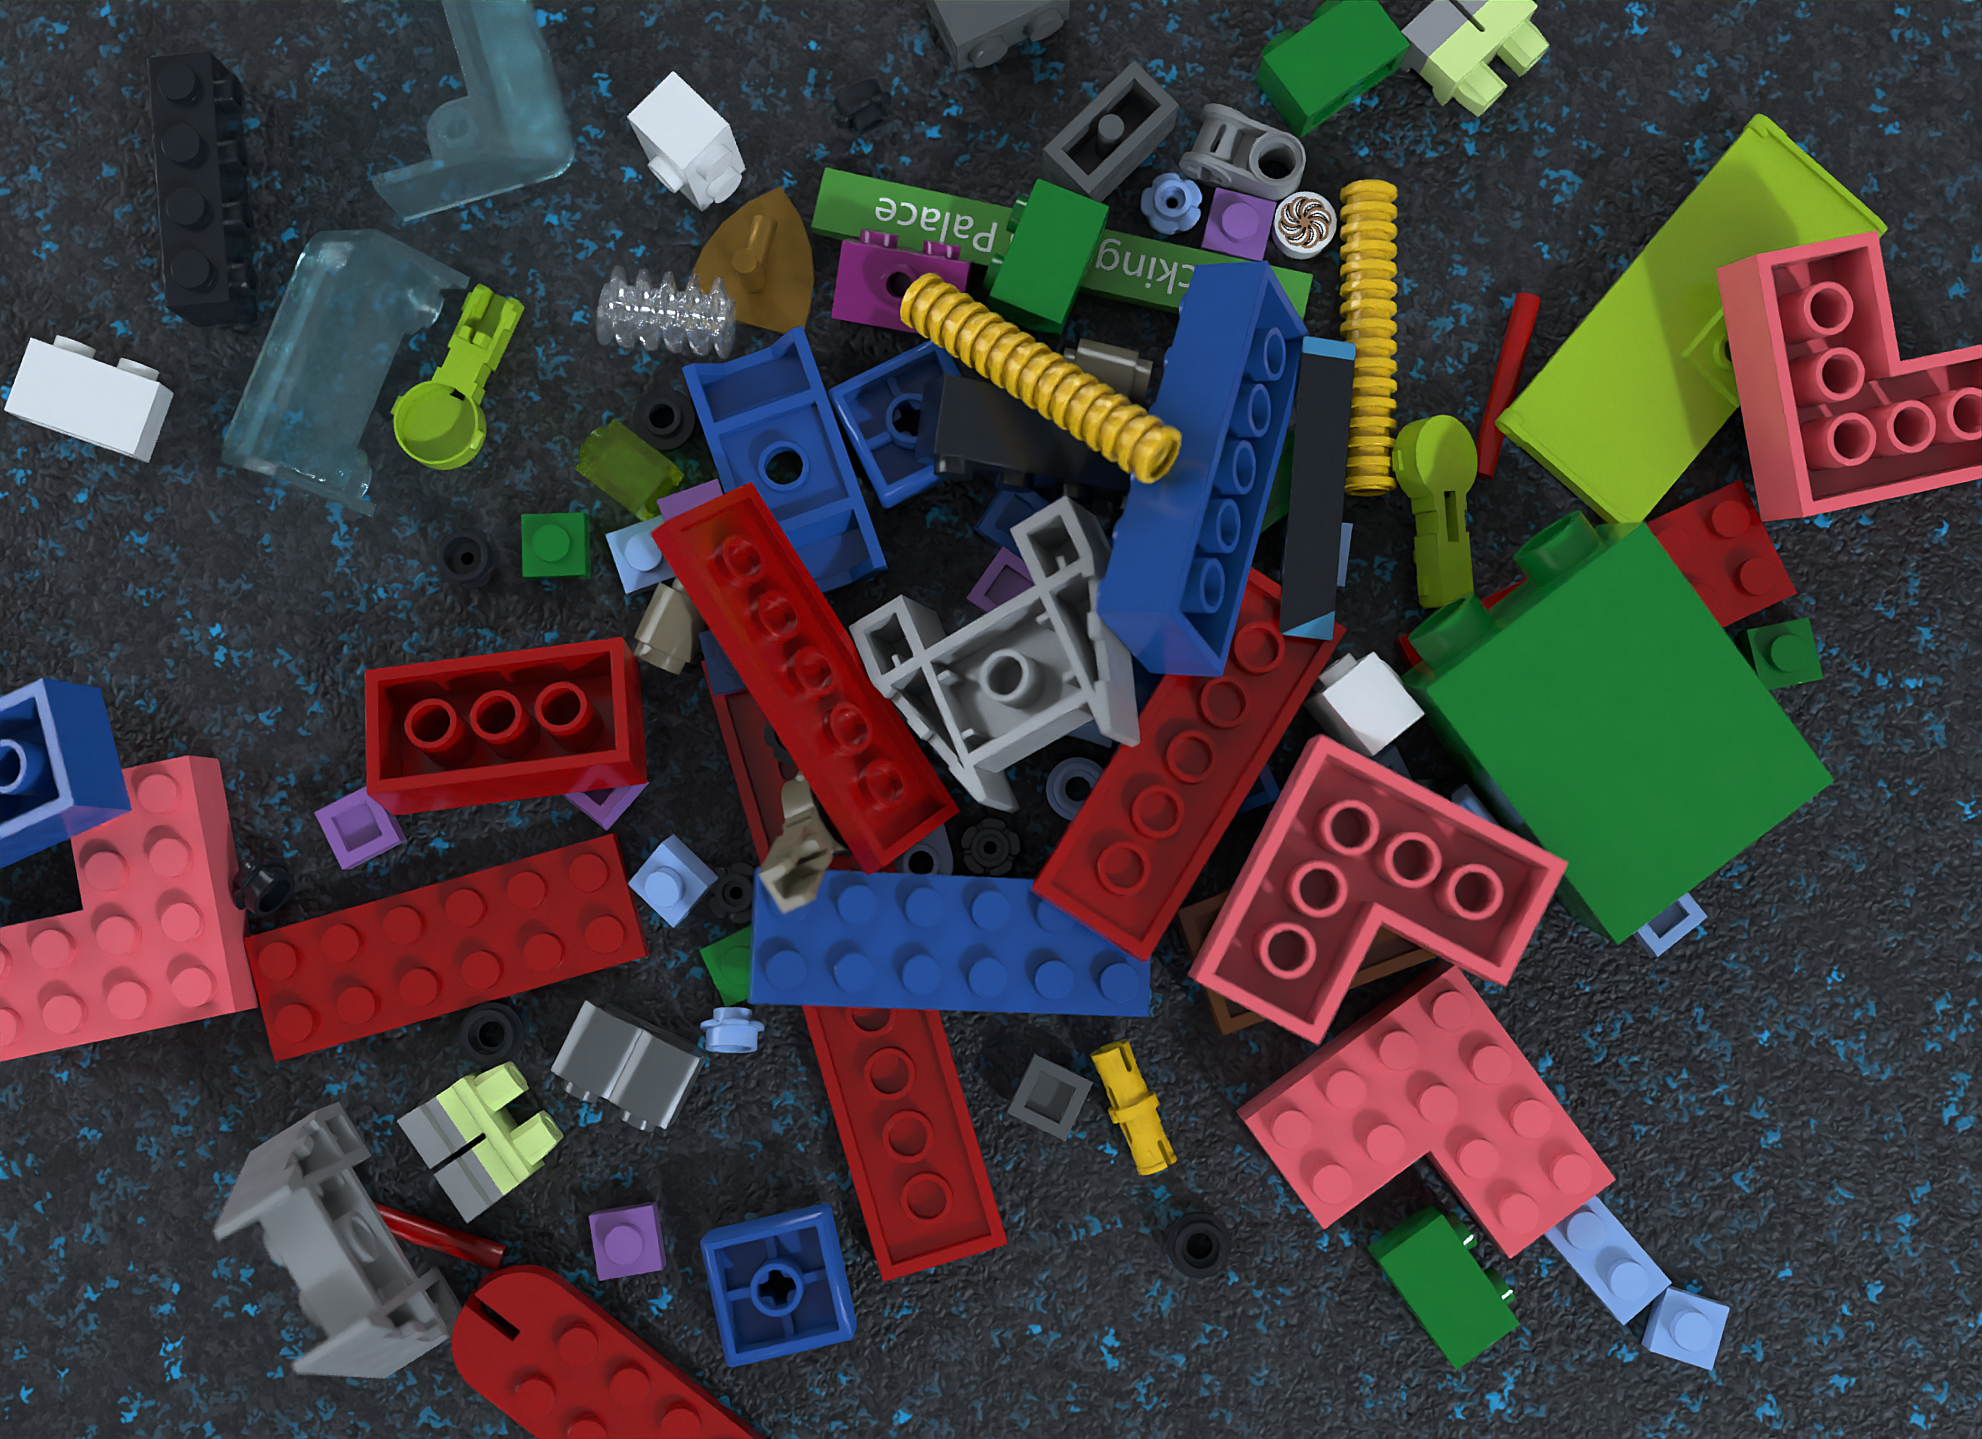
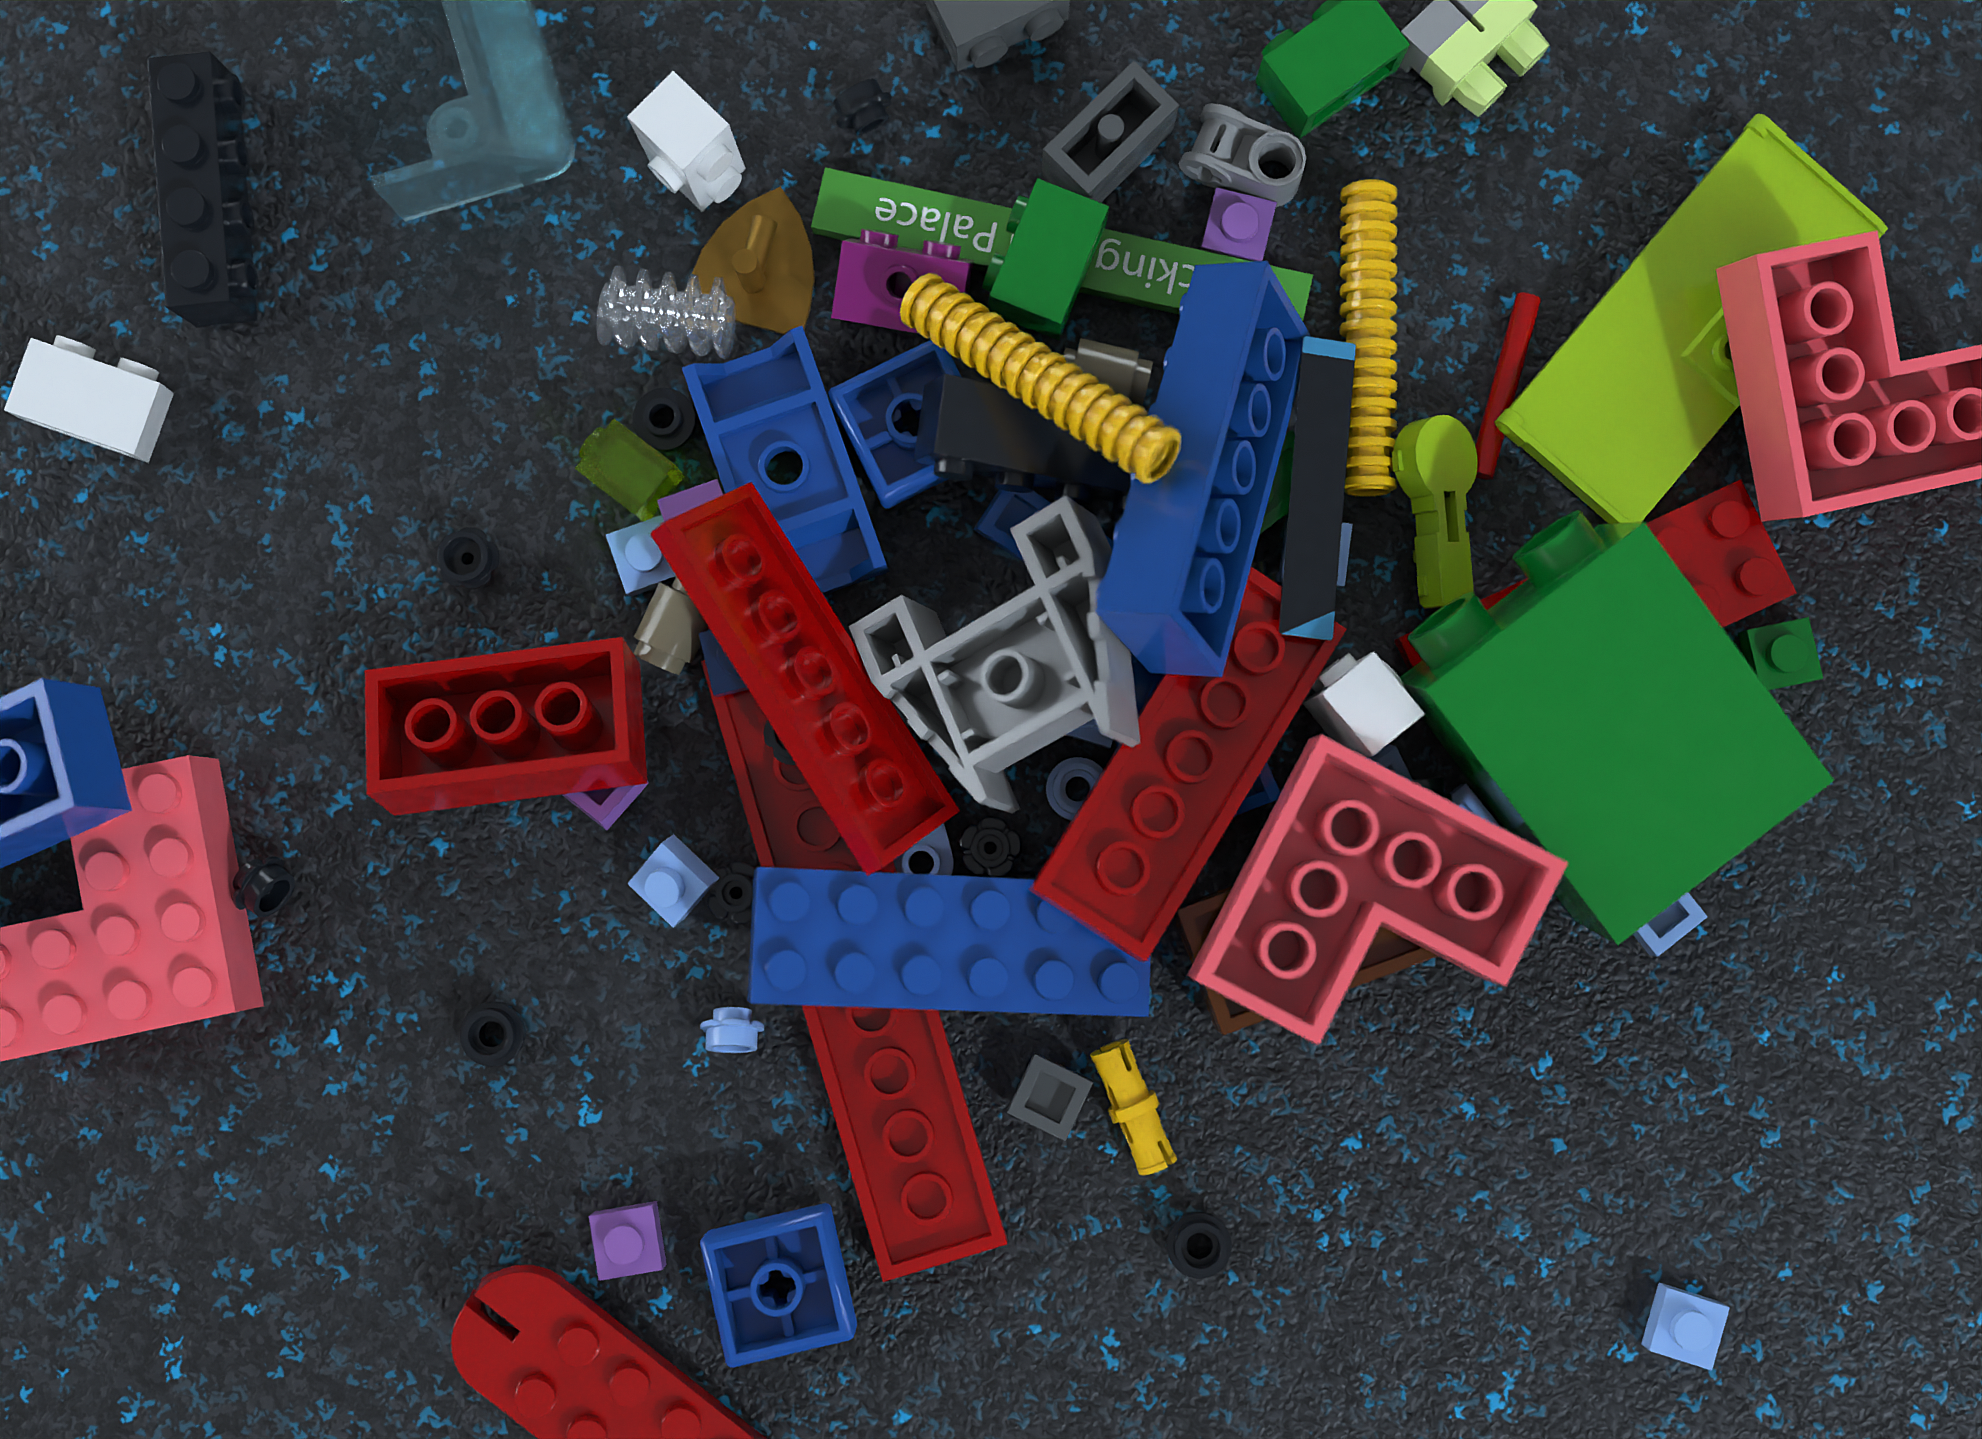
light grey wedge [213,1102,462,1379] -> none
clear light blue windscreen [221,229,470,517] -> none
red plate [243,833,650,1062] -> none
medium lavender plate [314,786,407,870] -> none
red bar [372,1201,508,1271] -> none
lime piece [390,283,525,470] -> none
yellowish green hips [397,1061,563,1223] -> none
green plate [521,512,591,580] -> none
dark grey brick [551,996,709,1132] -> none
green plate [699,925,751,1007] -> none
dark tan piece [758,770,853,914] -> none
medium lavender plate [966,547,1035,614] -> none
light blue plate [1140,173,1202,235] -> none
coral brick [1236,960,1616,1259] -> none
tile [1271,192,1337,259] -> none
green brick [1367,1203,1520,1370] -> none
light blue plate [1543,1195,1672,1326] -> none

